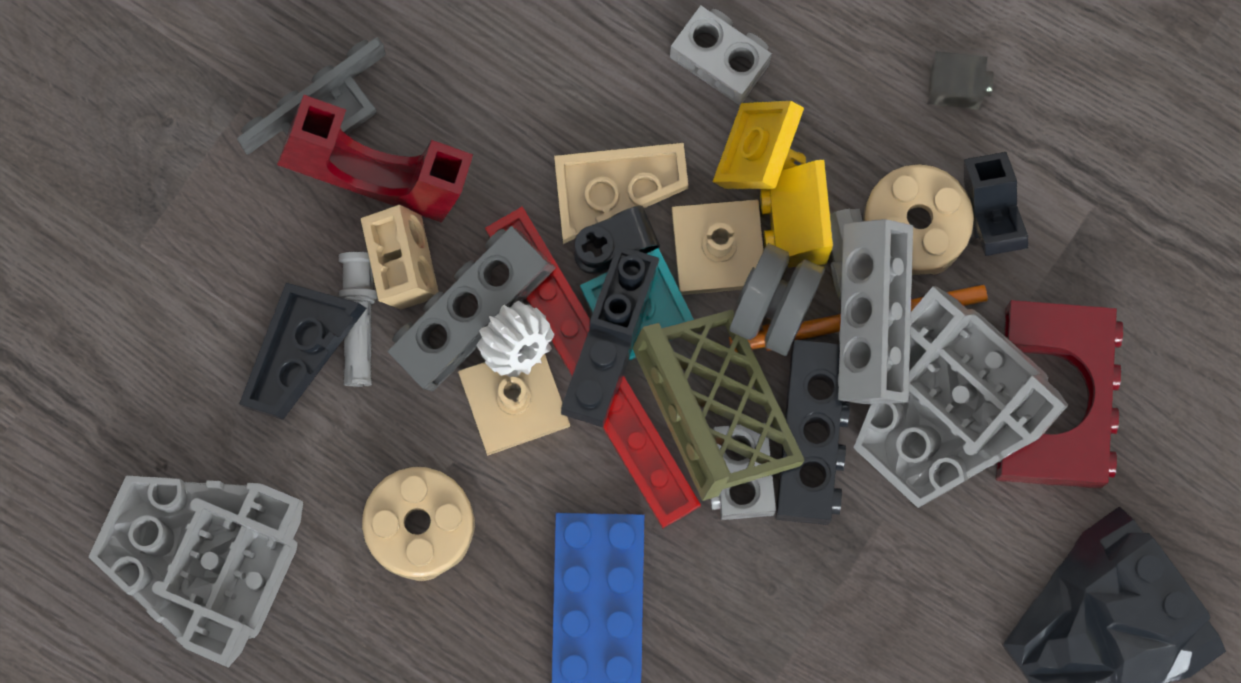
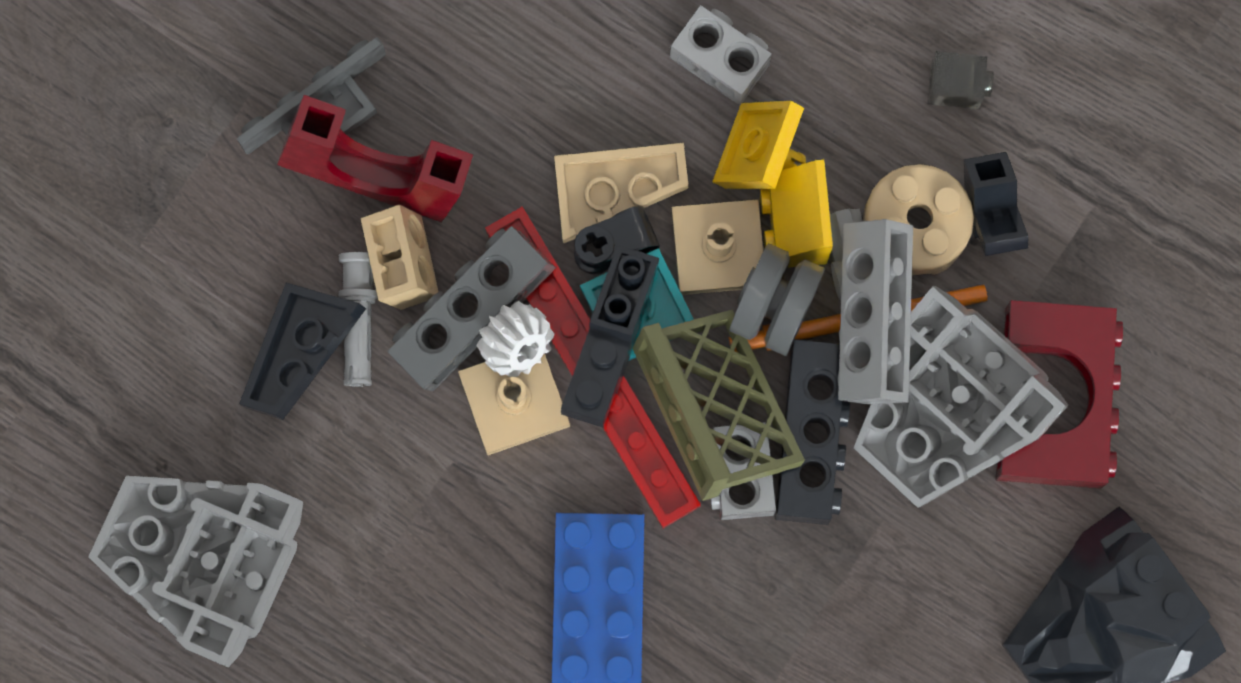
tan plate [362,467,475,581] -> none

